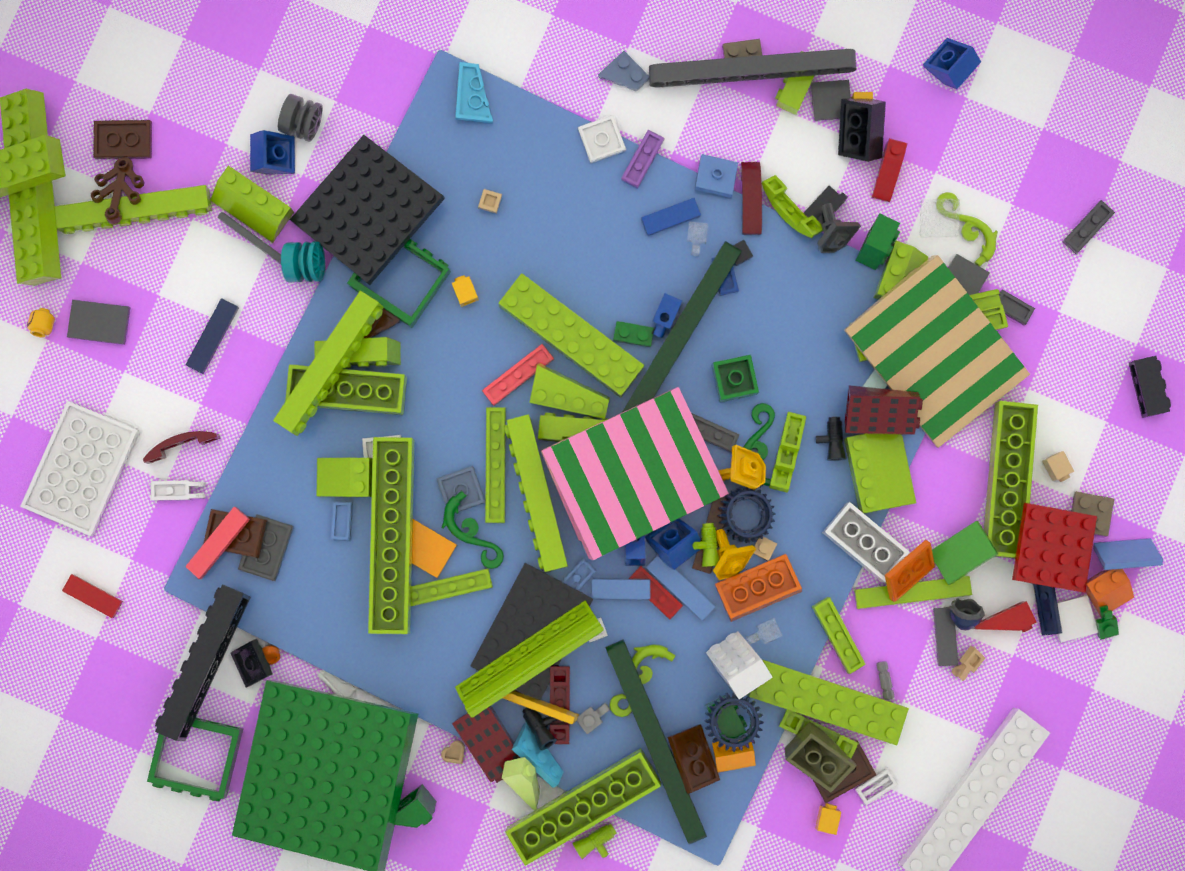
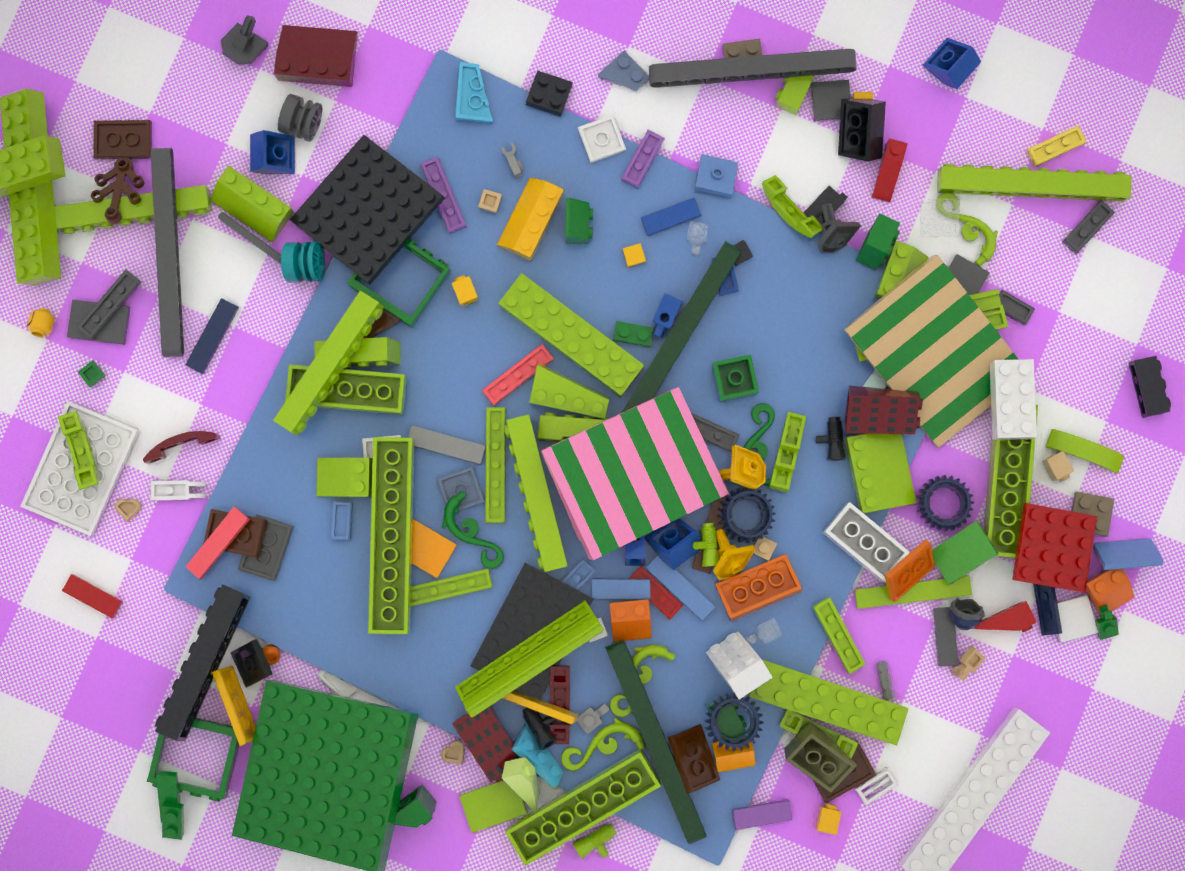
dark red slope [741,162,762,235] -> none
none -> lime slope [58,411,99,490]
none -> dark grey tile [76,269,142,340]
none -> green plate [78,360,106,387]
none -> tan tile [115,499,142,522]
none -> dark grey beam [151,147,184,357]
none -> green tile [156,771,180,823]
none -> green plate [162,801,184,840]
none -> yellow tile [212,666,256,746]
none -> dark grey piece [221,15,269,65]
none -> dark red slope [274,25,358,87]
none -> light grey tile [408,425,486,465]
none -> medium lavender tile [420,156,467,234]
none -> lime tile [459,780,527,833]
none -> yellow slope [497,178,564,261]
none -> light grey plate [501,143,524,179]
none -> black plate [525,70,573,117]
none -> lime plant [561,718,646,771]
none -> green slope [565,198,593,244]
none -> orange slope [609,599,652,642]
none -> yellow tile [622,243,646,267]
none -> medium lavender tile [732,800,792,830]
none -> dark blue gear [916,475,974,532]
none -> lime brick [937,164,1132,202]
none -> white brick [990,359,1037,440]
none -> light yellow tile [1026,125,1087,167]
none -> lime slope [1045,429,1124,474]

